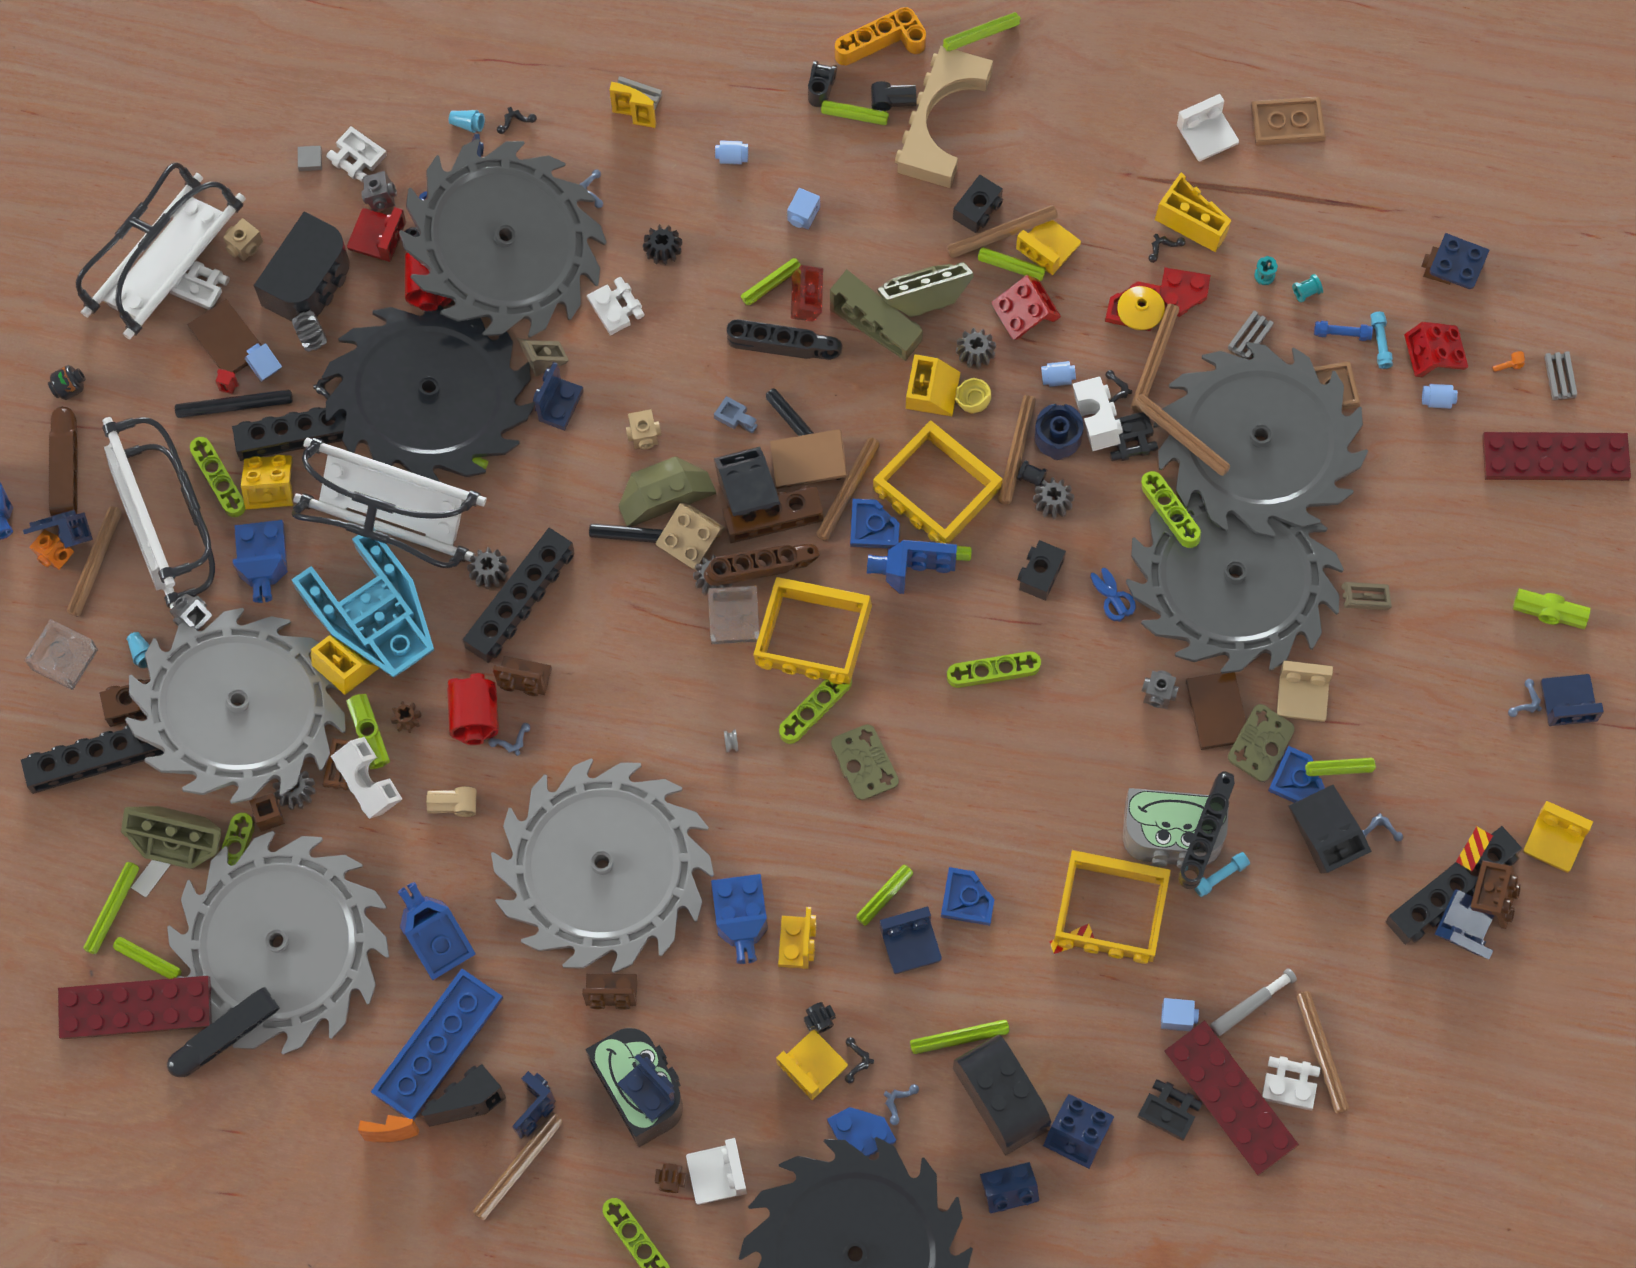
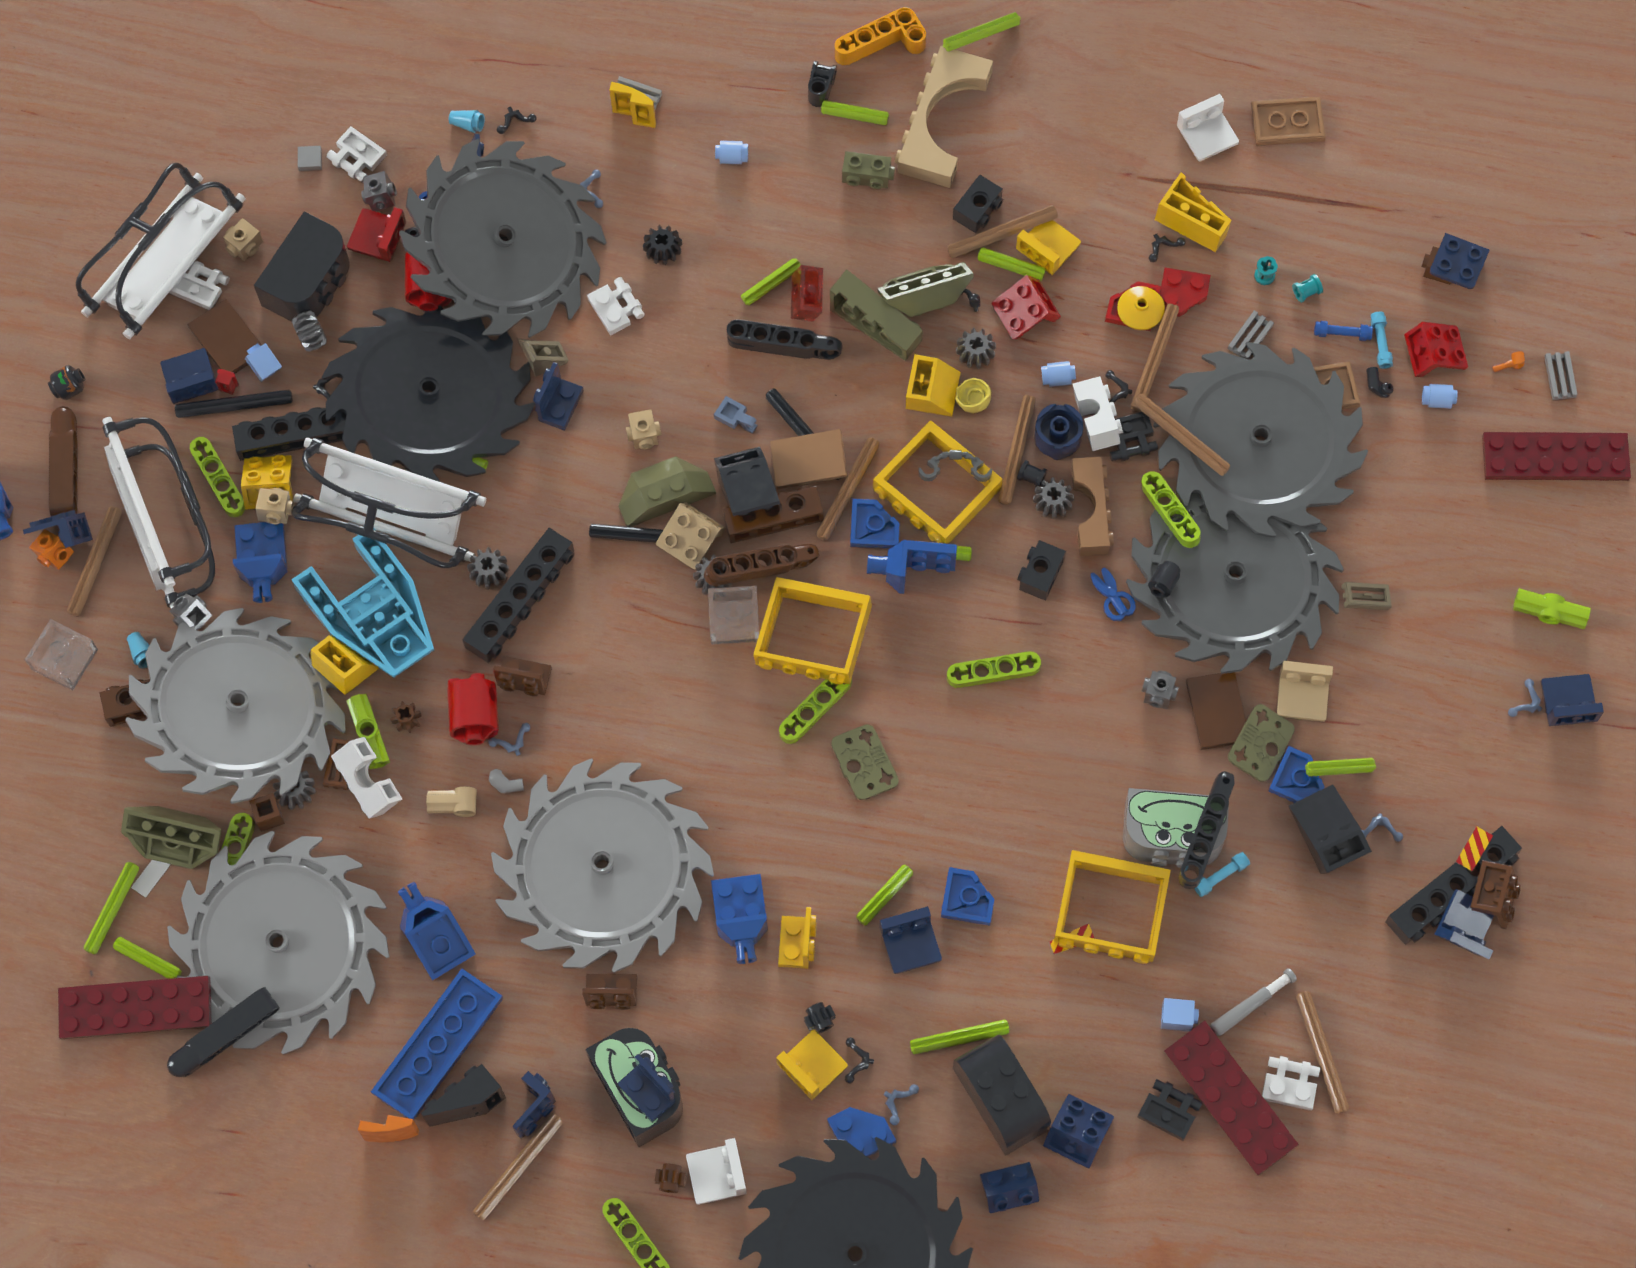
black brick [21,725,164,794] -> none
light grey bush [724,729,739,753] -> none
light blue brick [787,188,820,230] -> none
black piece [871,81,916,111] -> none
yellow bracket [1523,801,1593,873] -> none
none -> dark blue bracket [160,348,218,404]
none -> tan brick [255,488,294,524]
none -> light grey arm [489,769,524,794]
none -> olive brick [842,151,895,189]
none -> dark grey piece [919,450,992,482]
none -> black piece [961,288,981,312]
none -> medium nougat arch [1071,457,1114,556]
none -> black brick [1148,561,1181,598]
none -> black arm [1366,367,1394,398]

